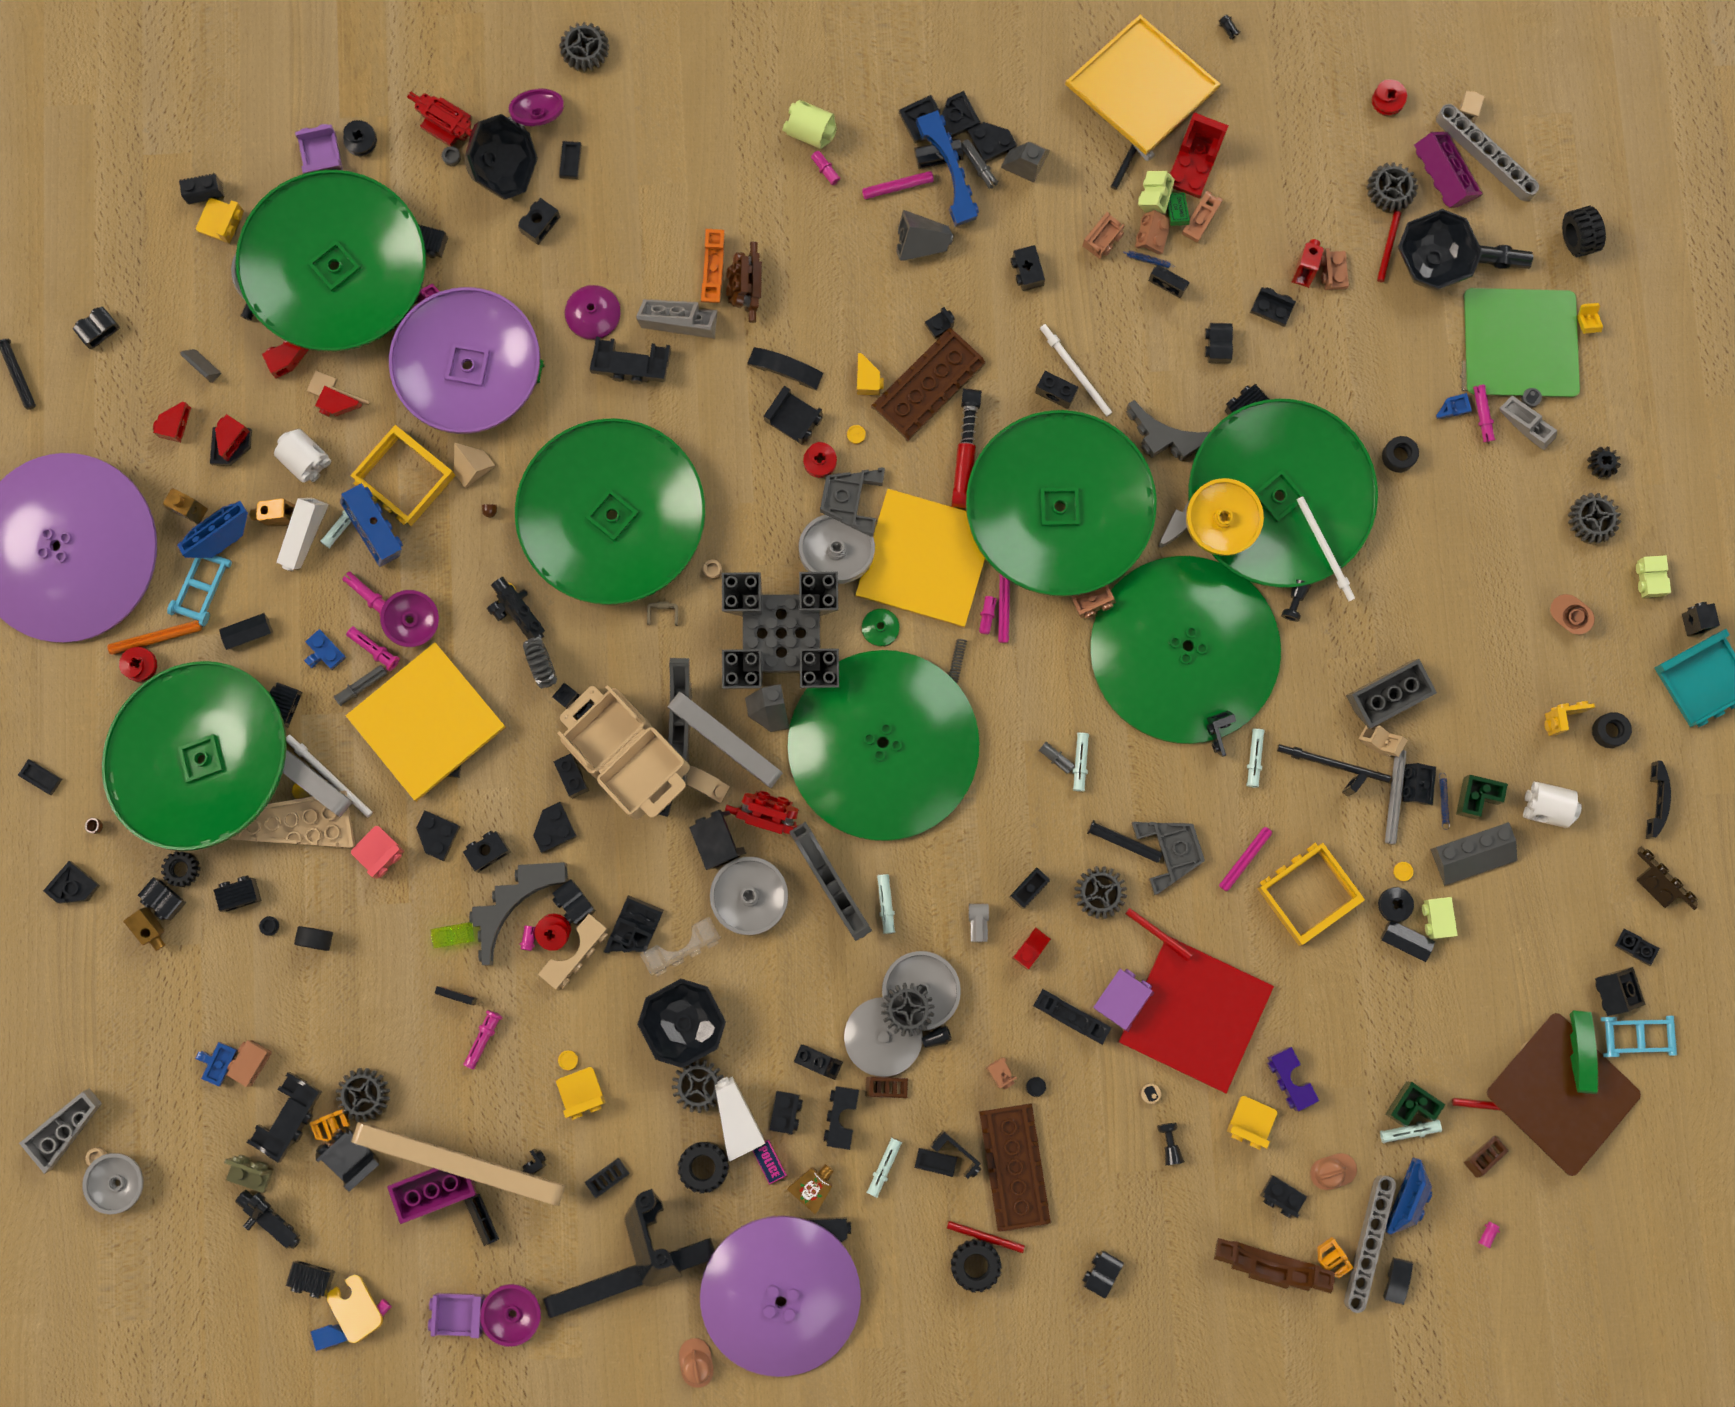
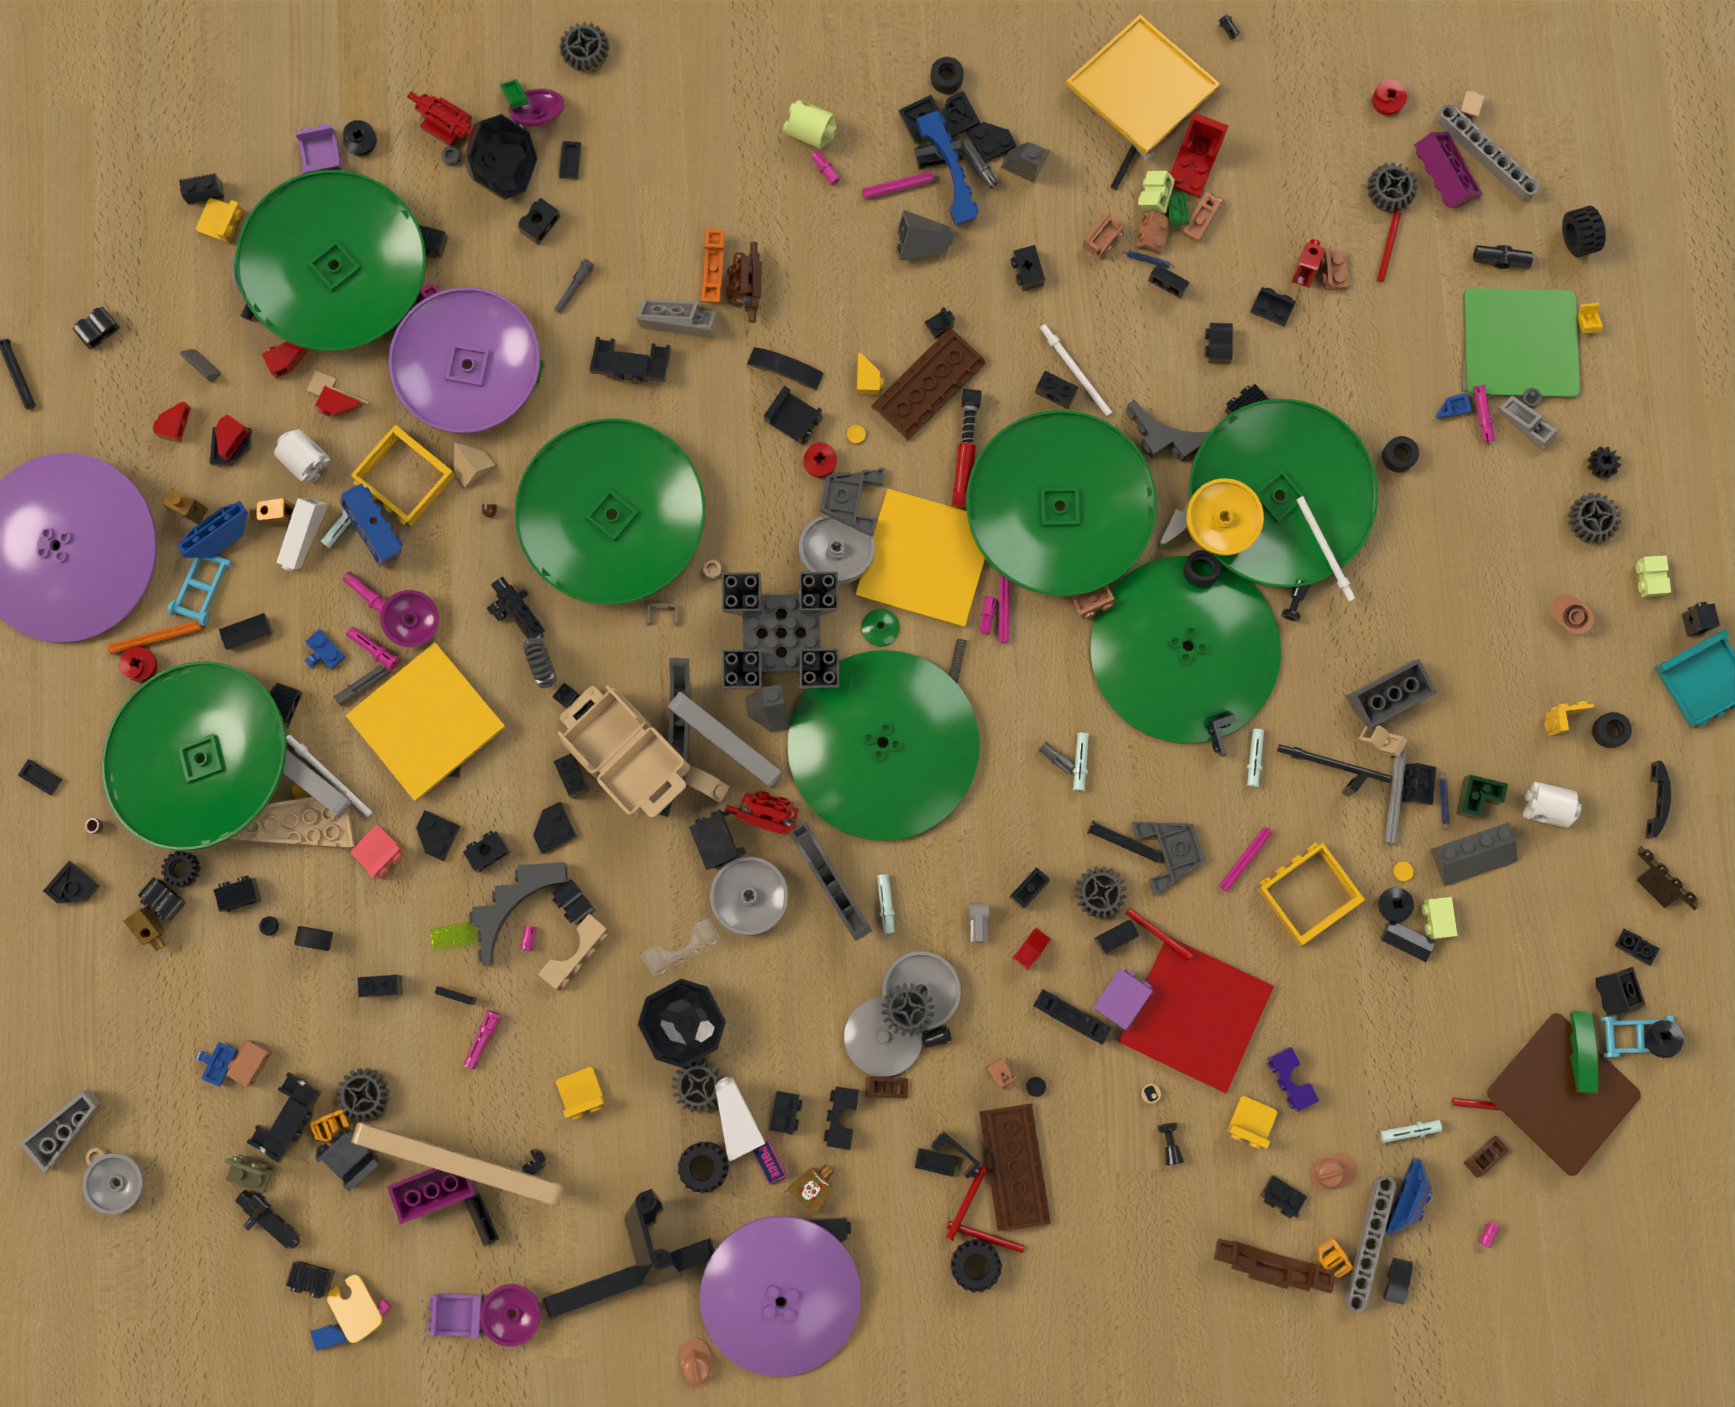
red piece [534,913,572,951] -> none
yellow piece [558,1050,578,1070] -> none
magenta dish [565,285,621,340] -> none
black slope [585,1158,630,1198] -> none
black slope [604,895,664,953] -> none
black bracket [794,1044,843,1080] -> none
light aqua pin [866,1138,902,1198] -> none
black brick [1082,1250,1124,1299] -> none
dark green brick [1385,1081,1446,1127] -> none
black rock [1398,209,1483,290] -> none
none -> black brick [358,975,403,997]
none -> green tile [500,79,529,109]
none -> dark grey pin [554,259,594,313]
none -> black tyre [930,57,964,94]
none -> red bar [946,1165,988,1241]
none -> black brick [1094,919,1139,954]
none -> black tyre [1183,550,1221,588]
none -> black piece [1645,1020,1684,1058]

